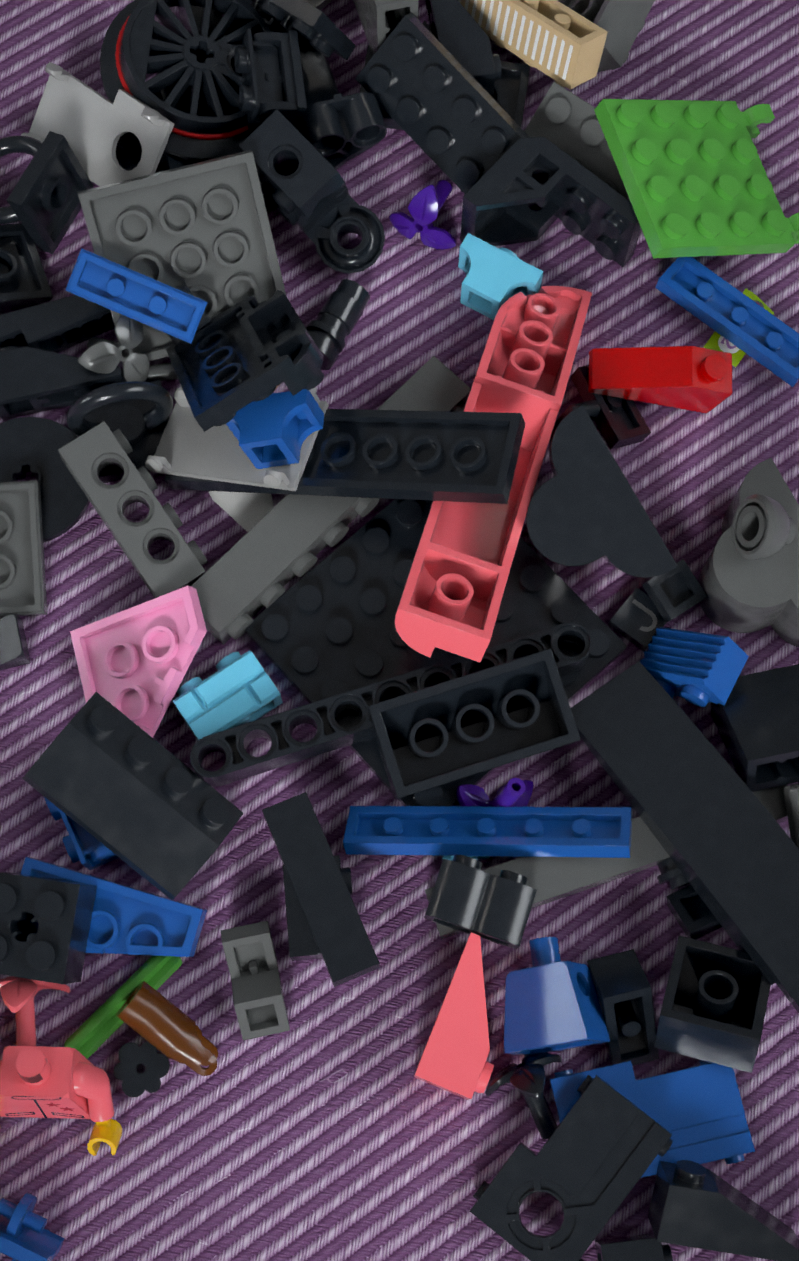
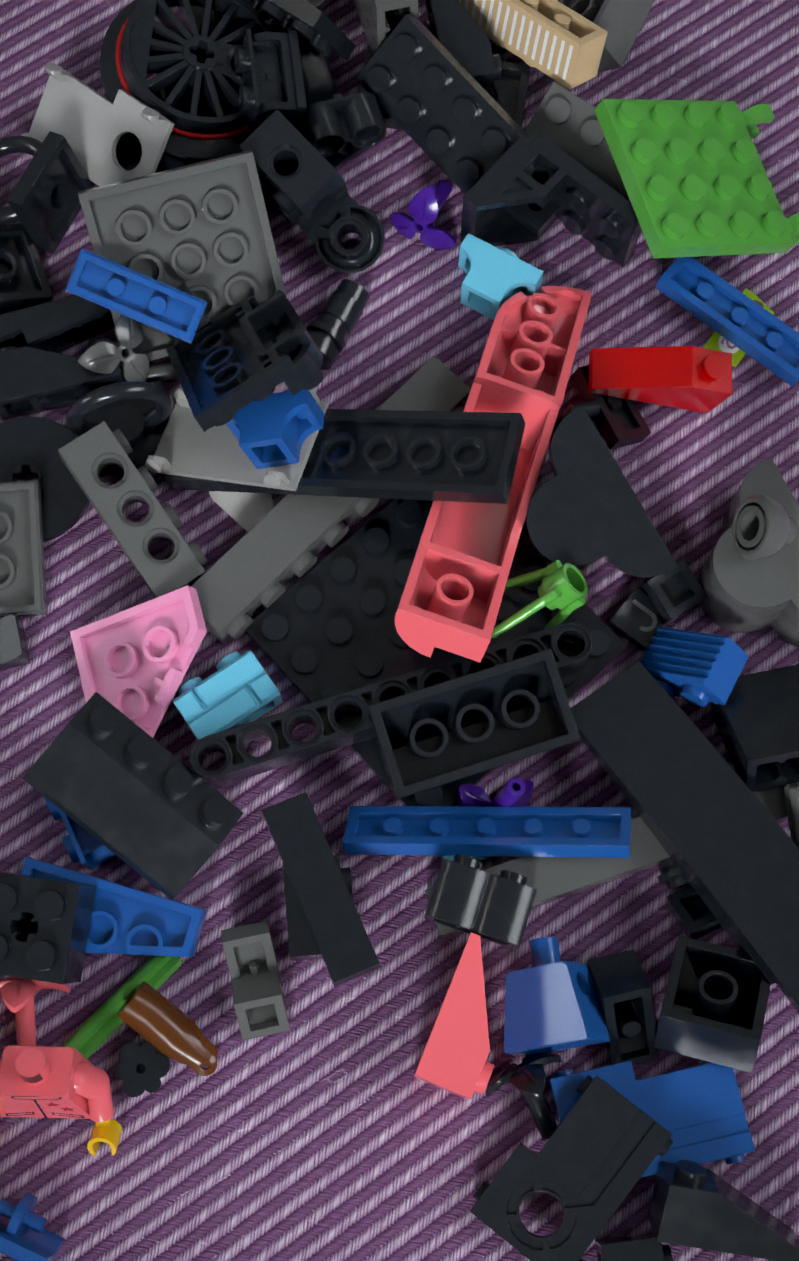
none -> bright green plant [491,560,588,638]

